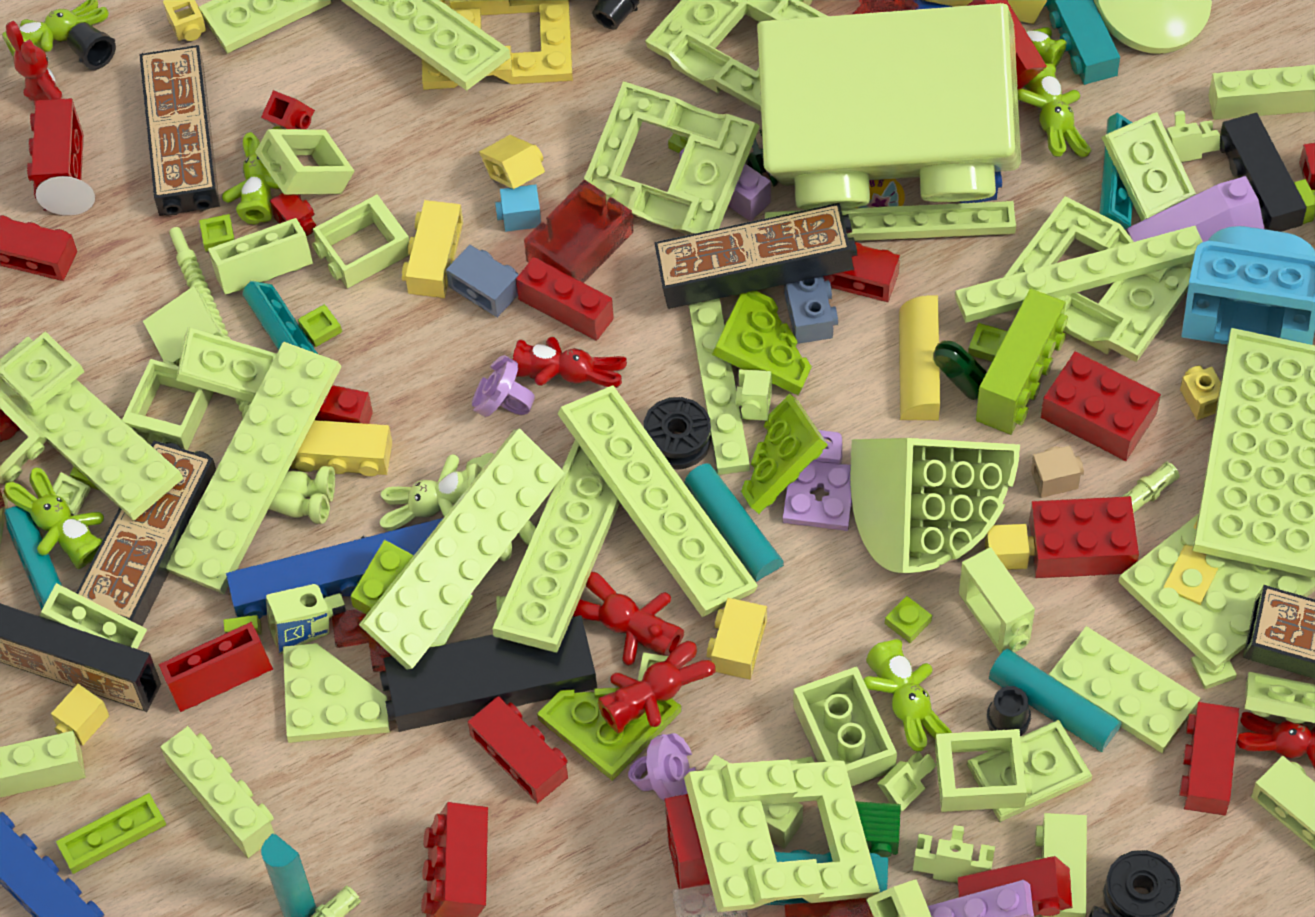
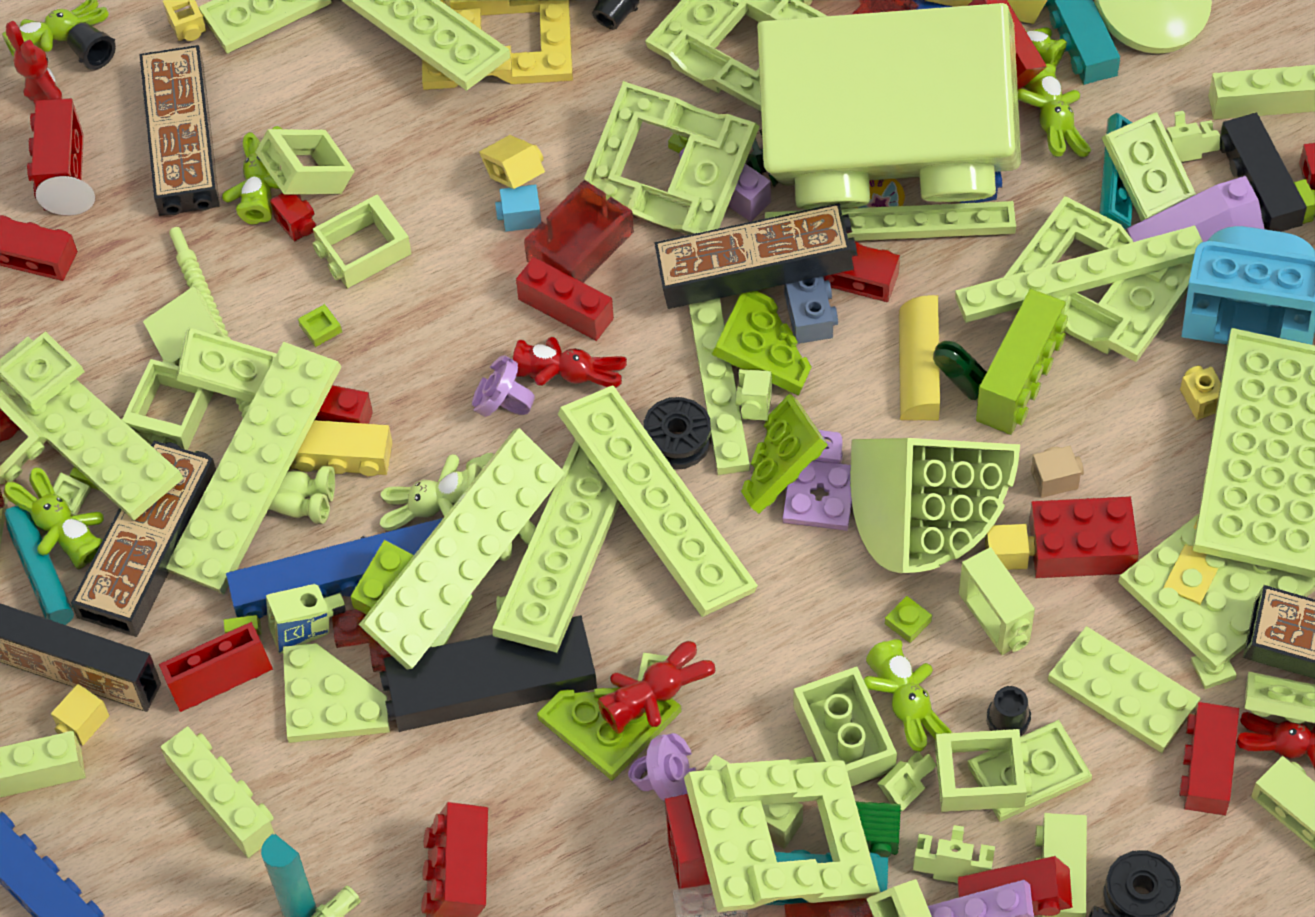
yellowish green brick [39,583,147,649] -> none
lime plate [56,793,166,874] -> none
lime plate [199,214,235,252] -> none
yellowish green brick [208,218,313,295] -> none
teal brick [243,281,318,354] -> none
red brick [261,90,315,130] -> none
light yellow brick [402,200,463,298] -> none
sand blue brick [446,244,518,318] -> none
red brick [468,696,568,804] -> none
red animal [573,571,684,666] -> none
teal brick [684,463,784,582] -> none
light yellow brick [706,598,767,680] -> none
lime plate [968,322,1008,362] -> none
teal brick [989,648,1122,752] -> none
red brick [1041,351,1161,461] -> none
yellowish green pin [1121,461,1180,513] -> none

